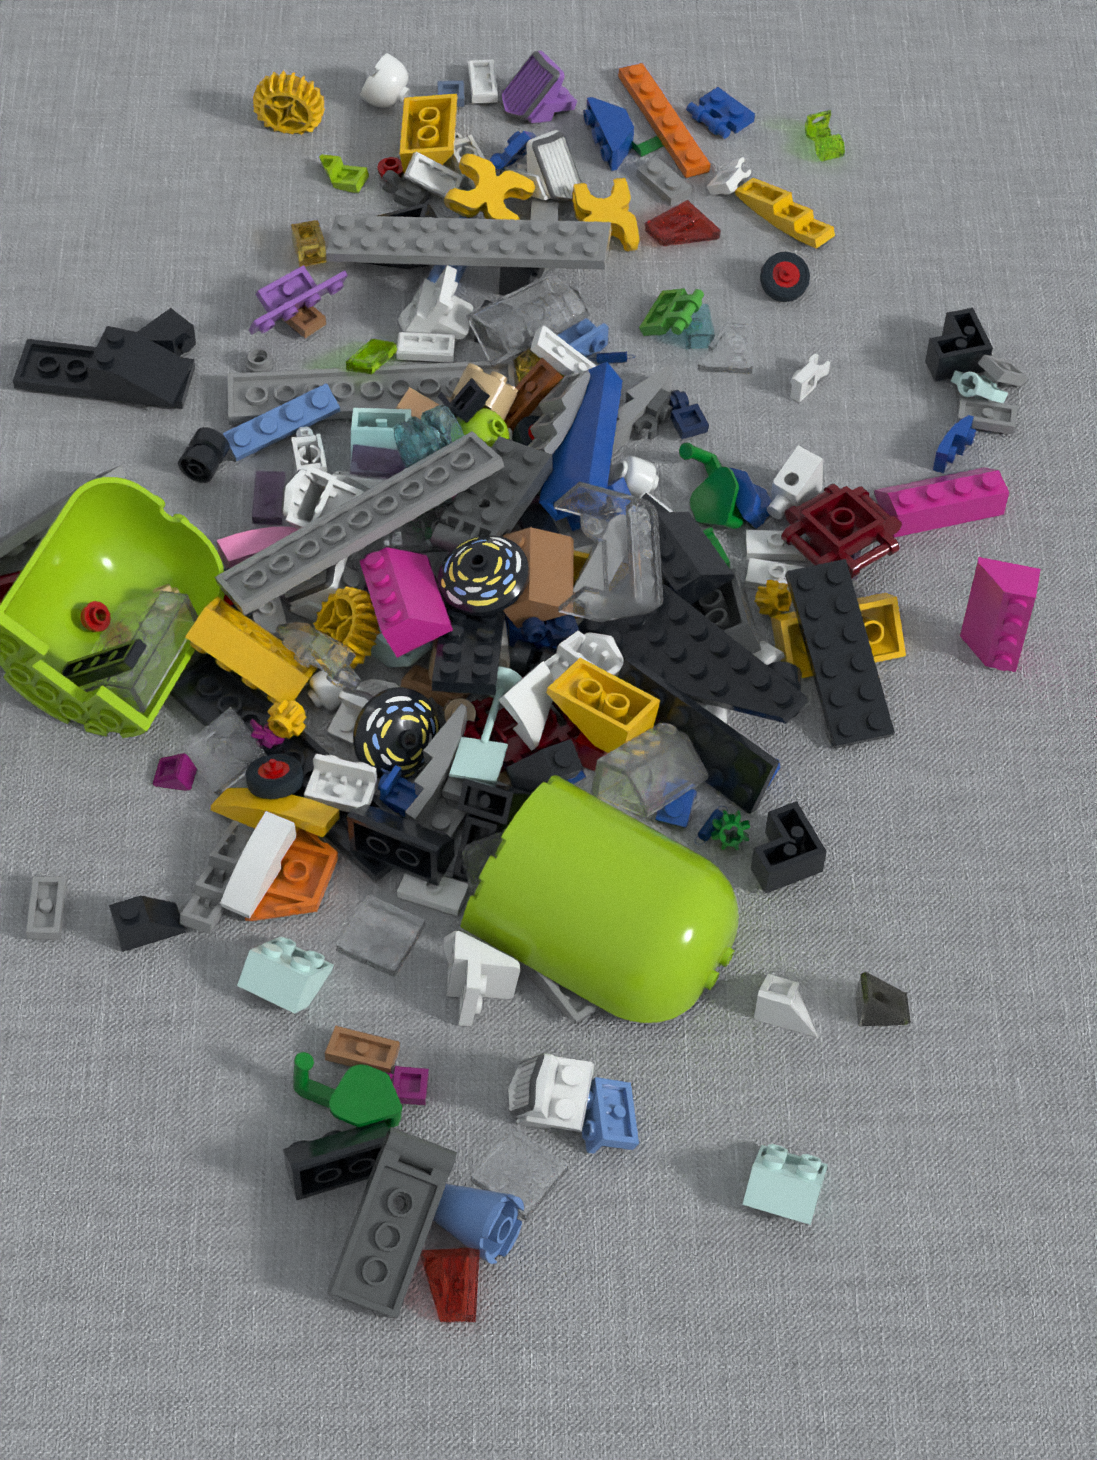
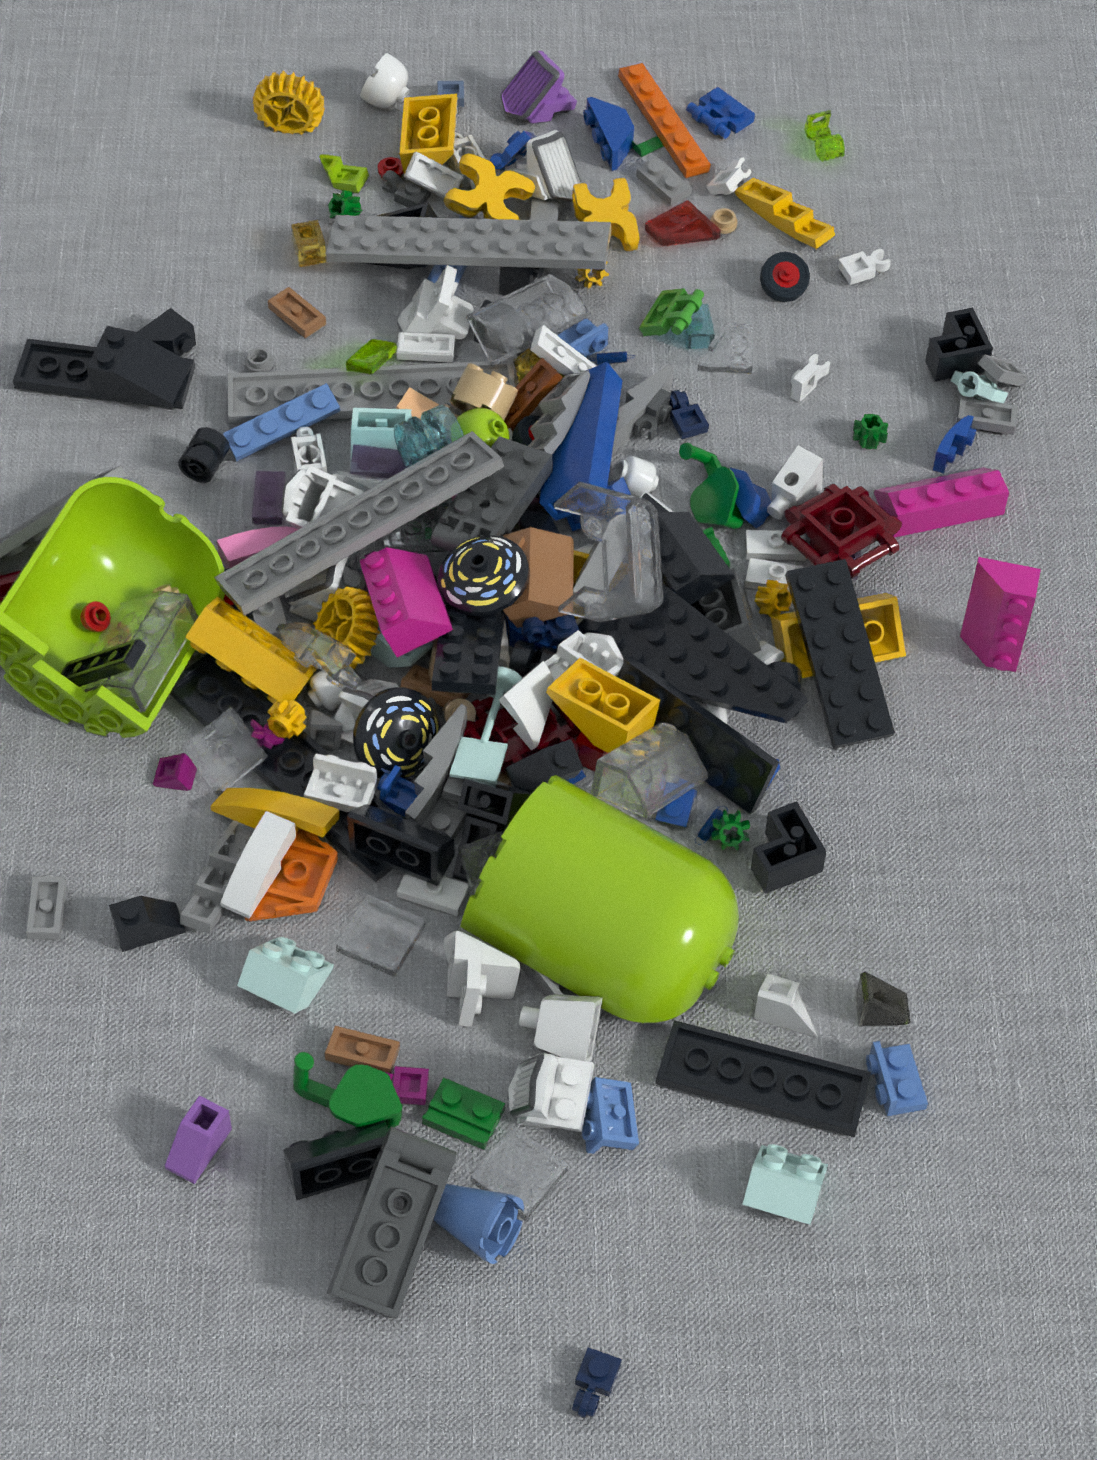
black wheel [245,754,304,799] -> none
medium lavender bracket [249,265,348,335] -> none
clear red wing [420,1248,480,1323] -> none
black bracket [438,378,490,423] -> none
white plate [468,59,498,104] -> none
none -> medium lavender slope [165,1095,232,1184]
none -> light grey slope [308,710,343,750]
none -> green gear [327,190,362,219]
none -> green plate [422,1078,505,1150]
none -> white torso [519,995,603,1062]
none -> dark blue plate [572,1347,622,1419]
none -> yellow gear [575,261,609,288]
none -> black plate [656,1020,871,1138]
none -> tan plate [710,208,738,234]
none -> white plate [838,249,891,285]
none -> green gear [853,414,888,449]
none -> medium blue bracket [866,1041,928,1116]

